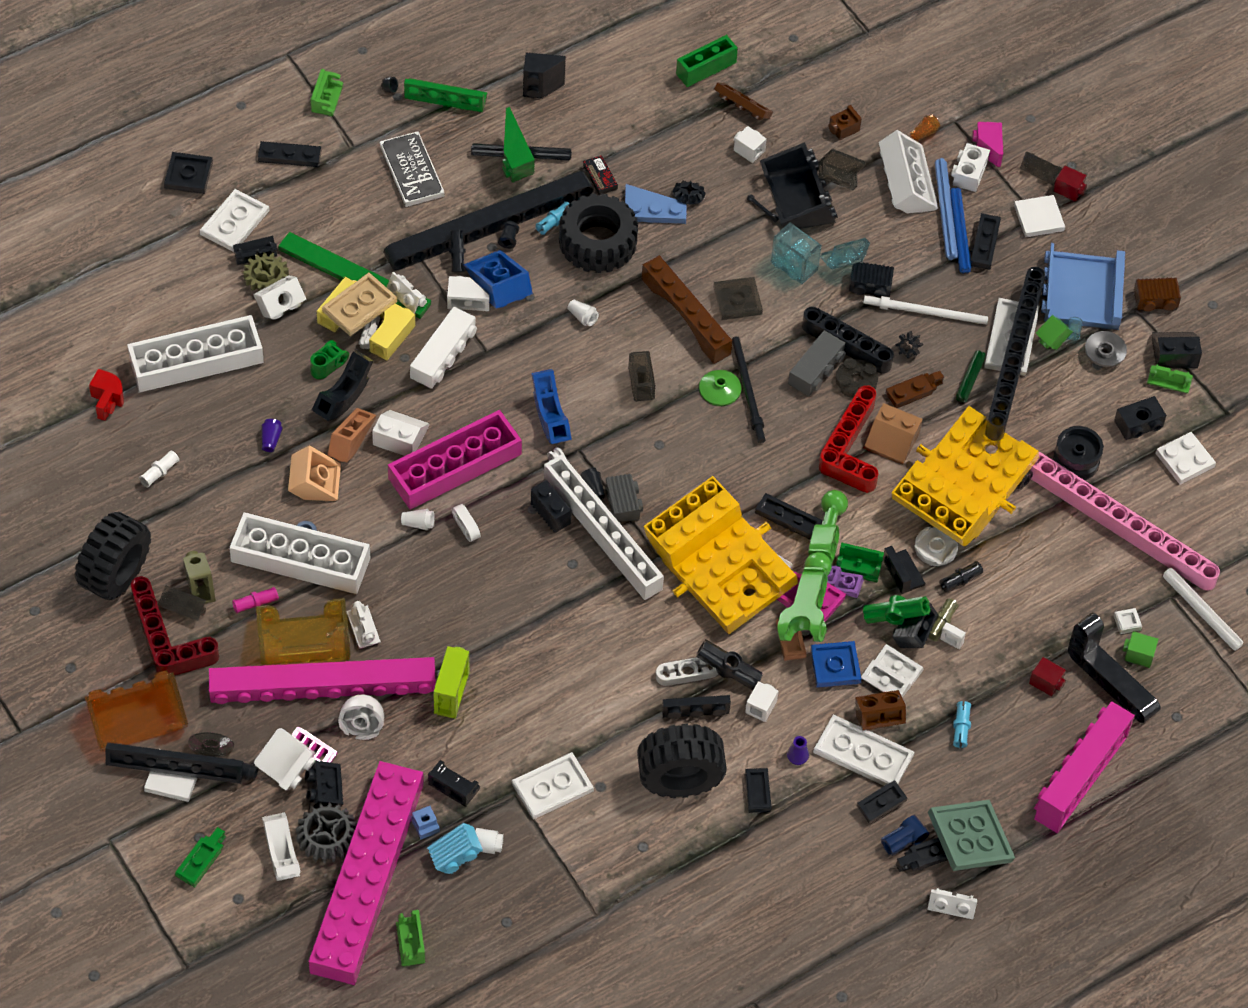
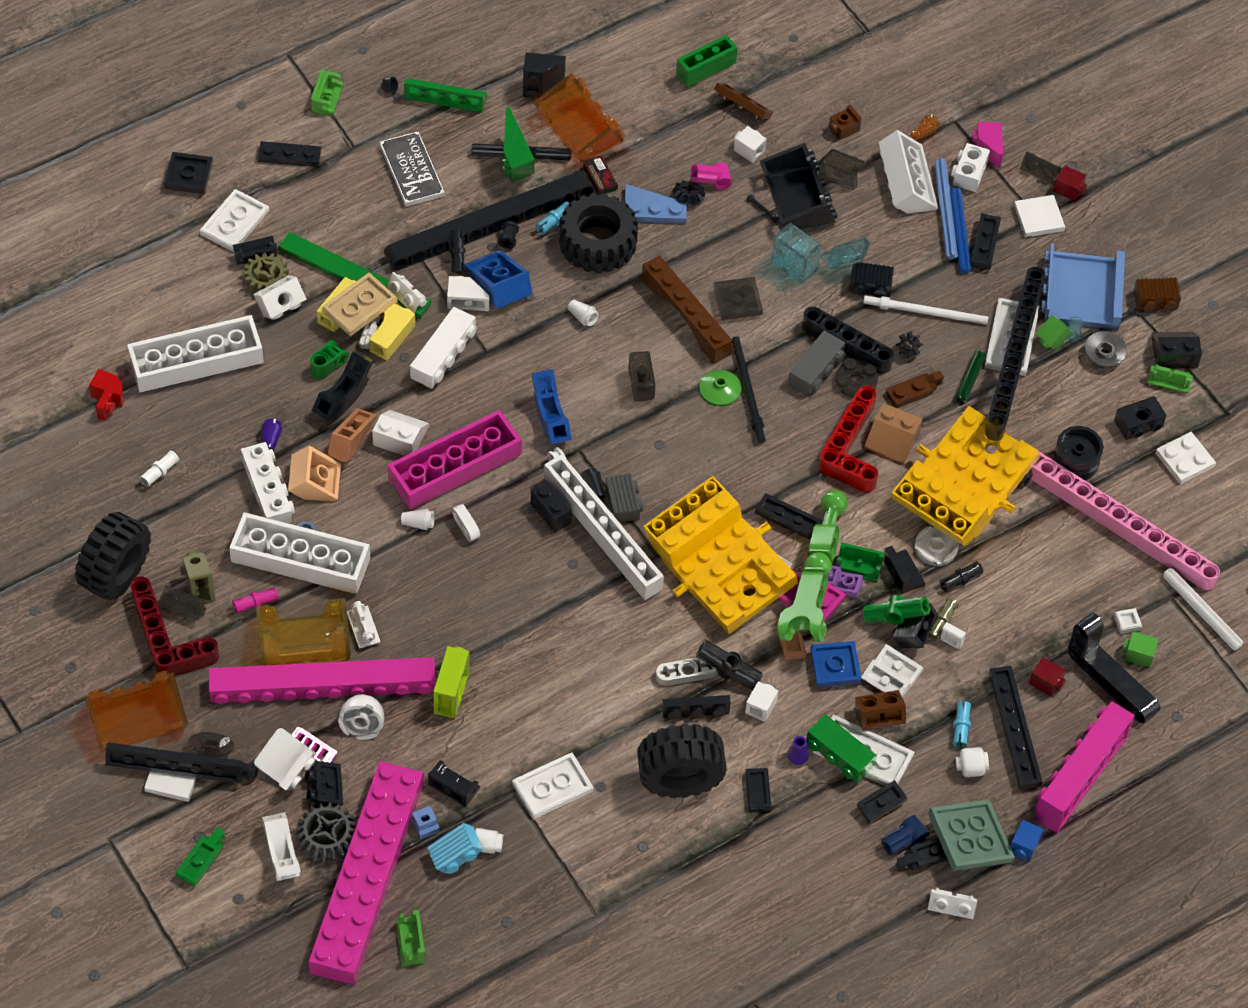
none -> white brick [241,442,295,524]
none -> clear orange windscreen [533,73,625,163]
none -> dark pink piece [690,162,732,190]
none -> green brick [806,714,877,783]
none -> white head [956,747,989,777]
none -> black plate [989,666,1043,790]
none -> blue brick [1011,820,1044,861]

